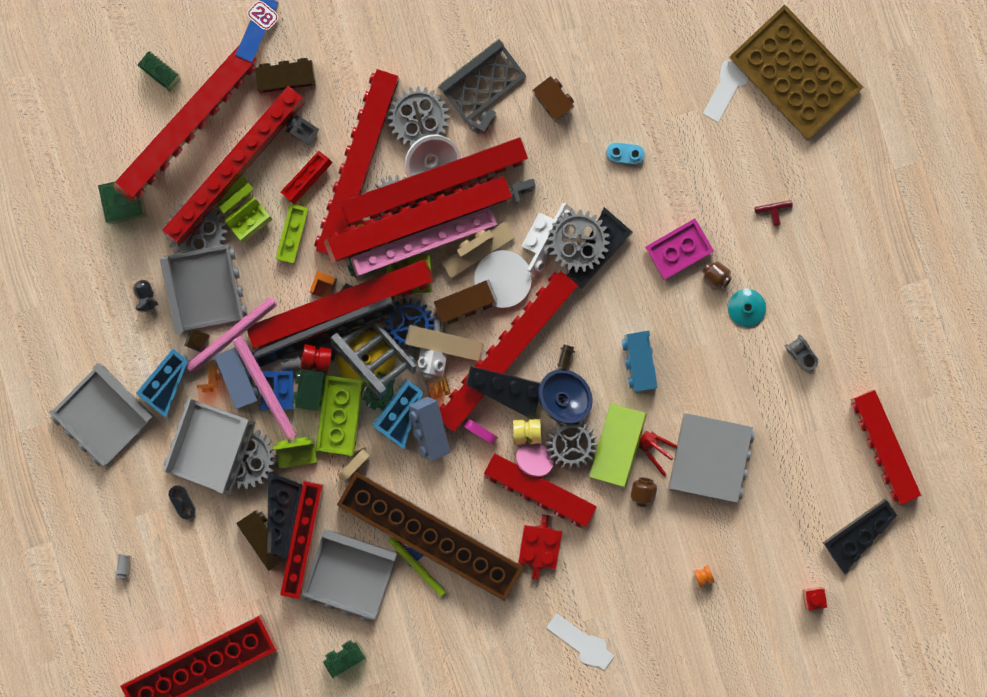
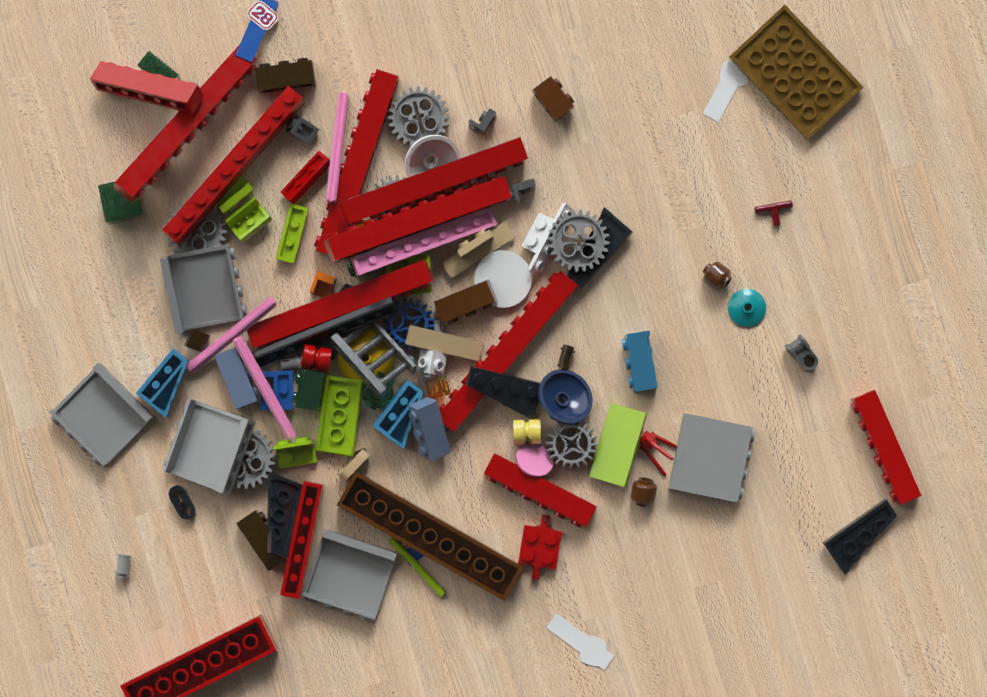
black animal [133,280,159,313] -> none
clear orange bracket [197,365,221,392] -> none
clear green brick [323,640,367,678] -> none
dark grey fence [438,39,526,122] -> none
dark pink beam [463,418,499,445] -> none
medium azure plate [606,143,645,165] -> none
dark pink plate [645,218,714,280] -> none
orange wheel [694,565,715,588] -> none
red brick [803,587,828,610] -> none
none -> brick [90,61,203,114]
none -> bright pink axle [326,93,349,203]

